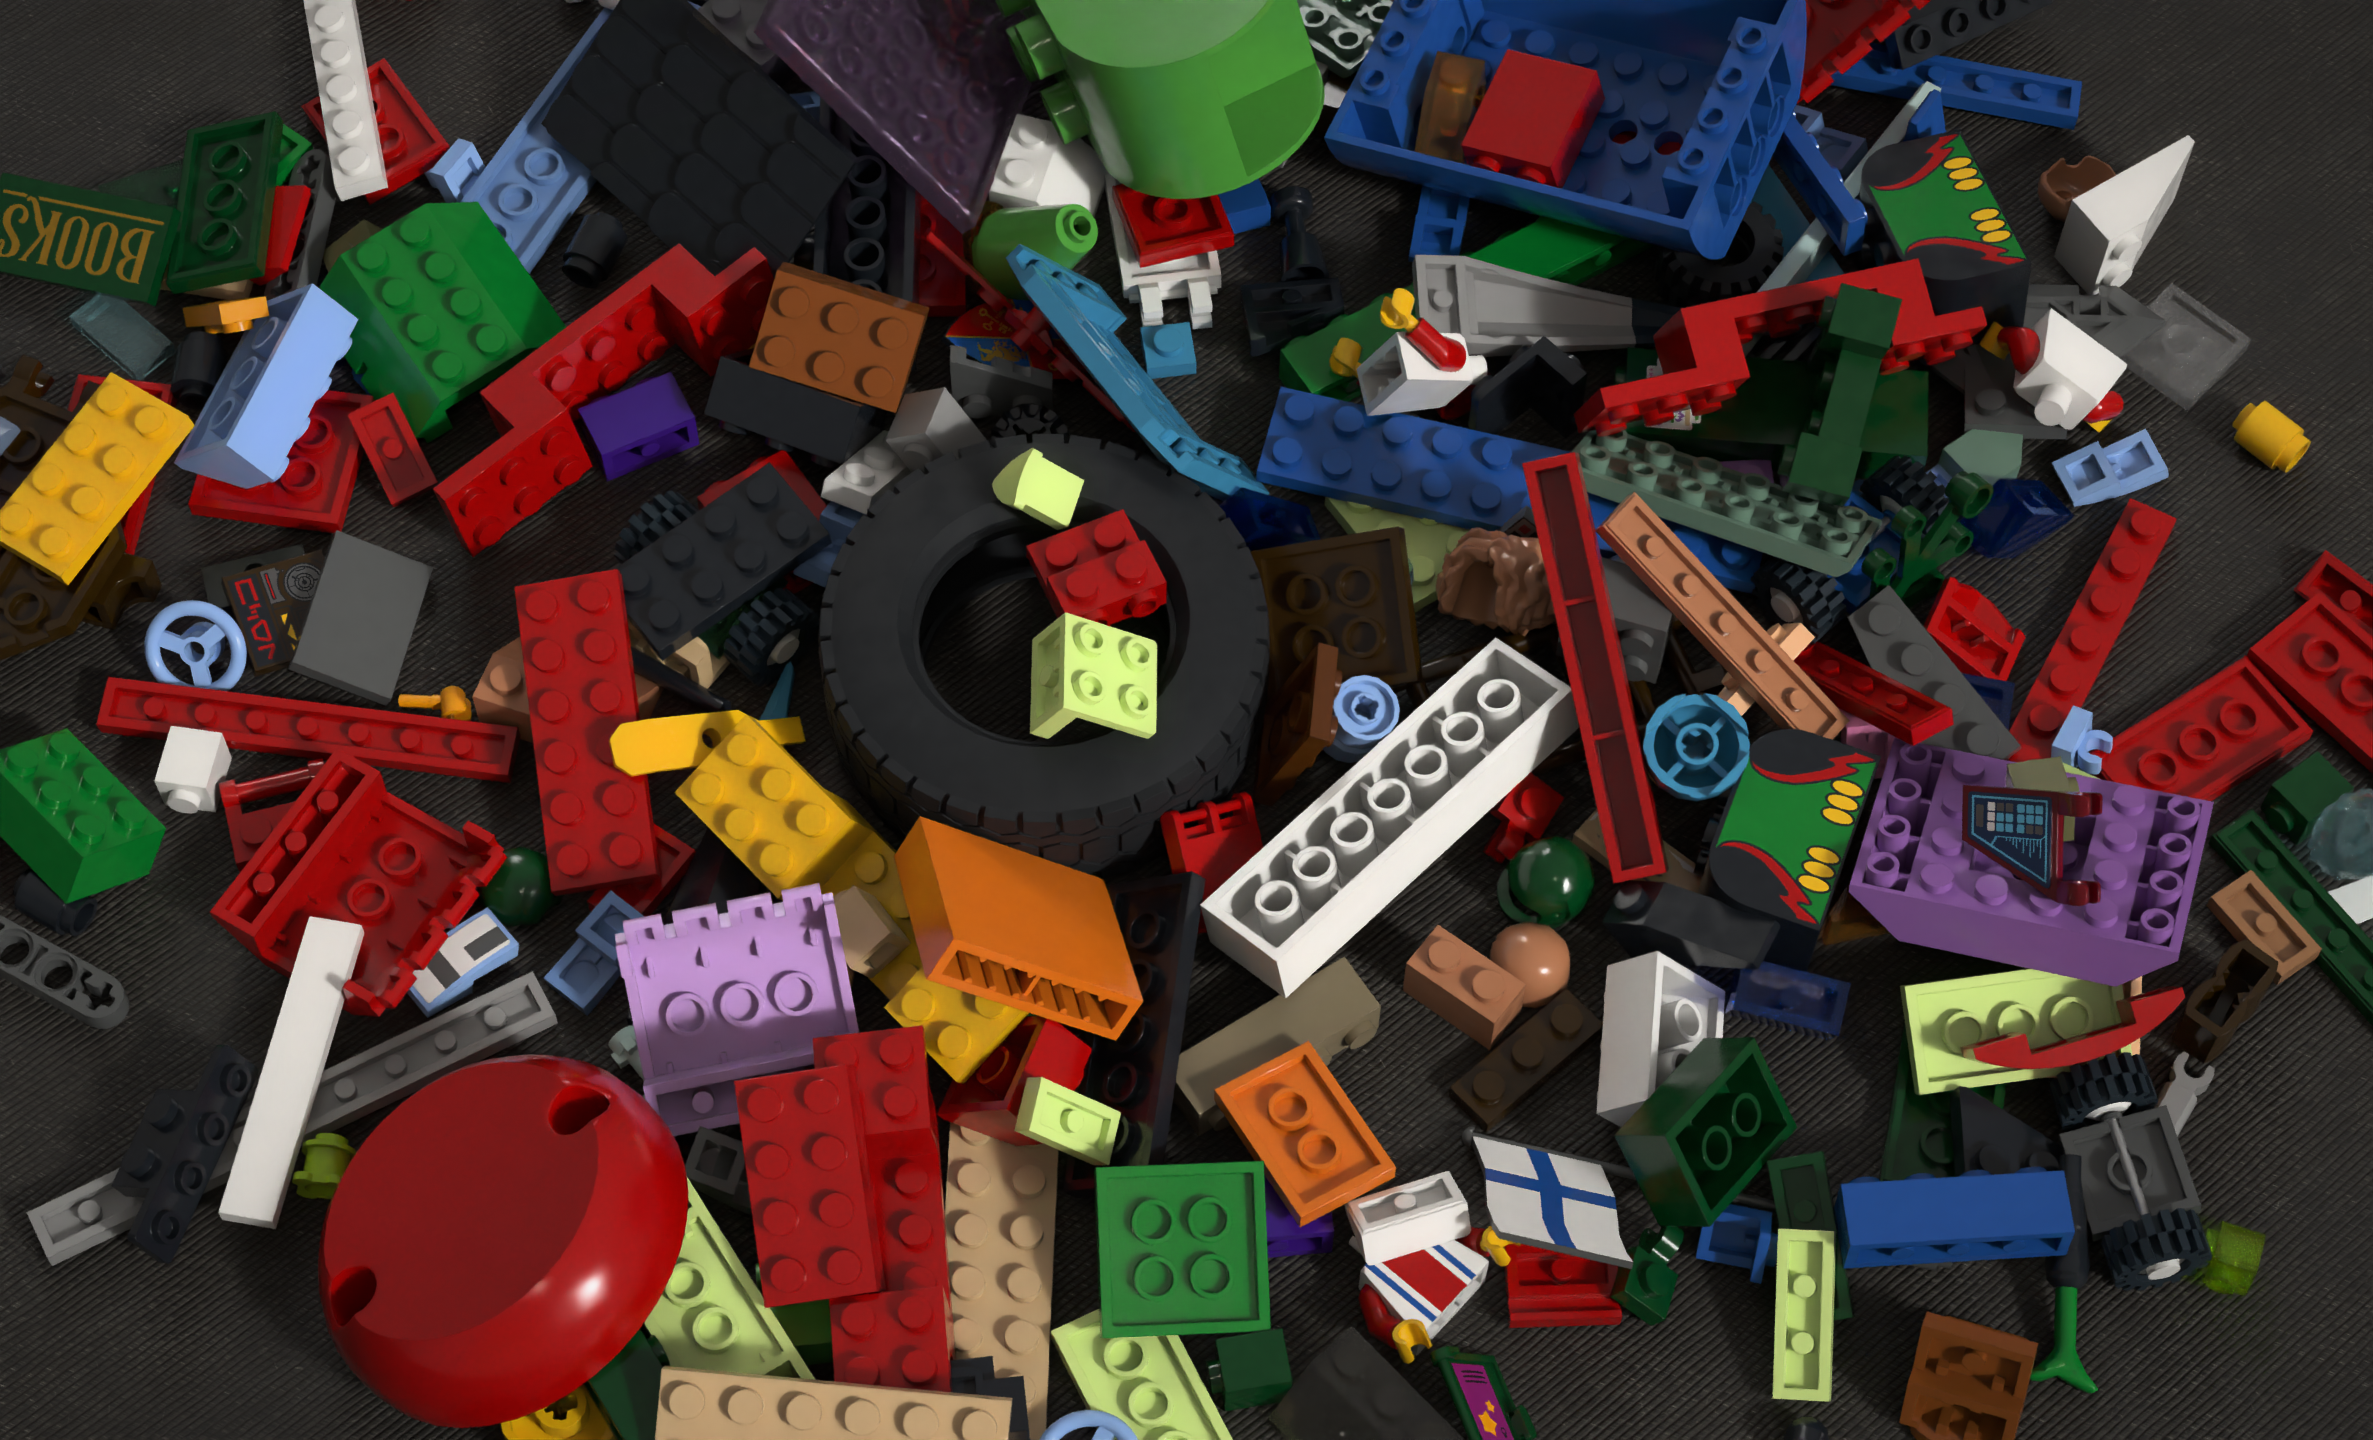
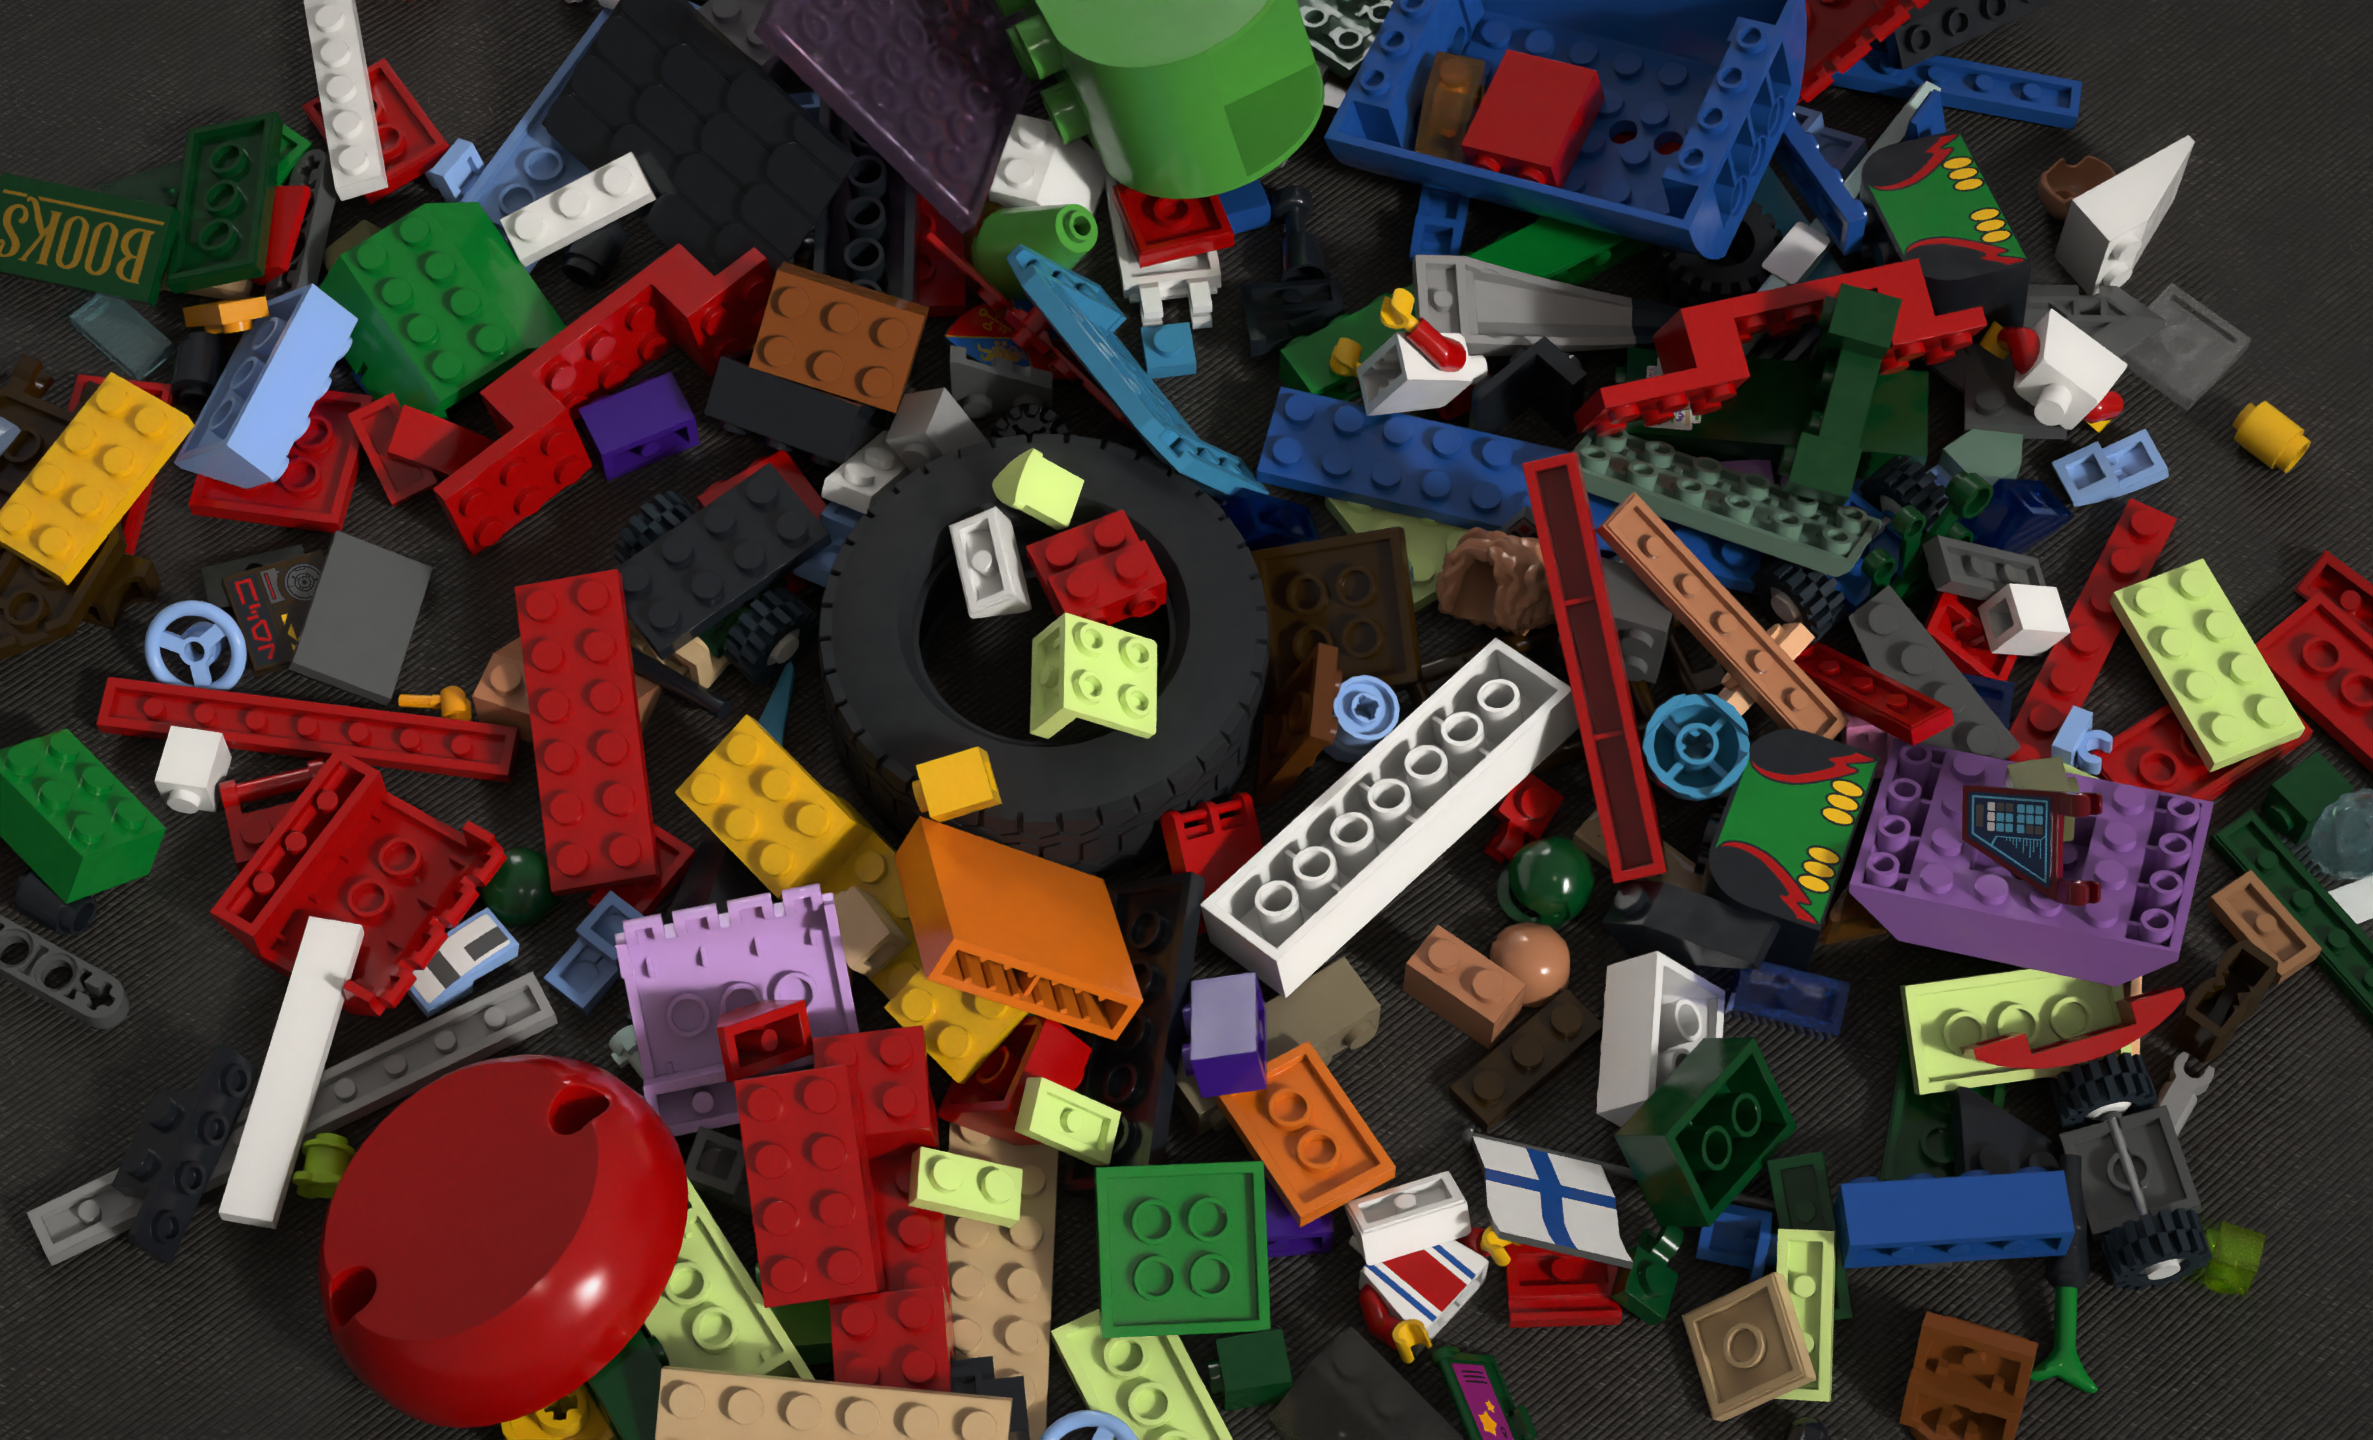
yellow piece [608,710,805,777] -> none
none -> red slope [387,405,495,479]
none -> white plate [500,152,656,267]
none -> red slope [716,1000,814,1082]
none -> yellowish green plate [908,1146,1023,1228]
none -> yellow brick [912,746,1002,822]
none -> white slope [949,506,1032,619]
none -> brick [1182,972,1267,1098]
none -> tan tile [1682,1272,1816,1422]
none -> white sticker [1762,222,1831,284]
none -> dark grey plate [1922,535,2046,601]
none -> white brick [1978,583,2071,657]
none -> yellowish green plate [2109,558,2305,773]

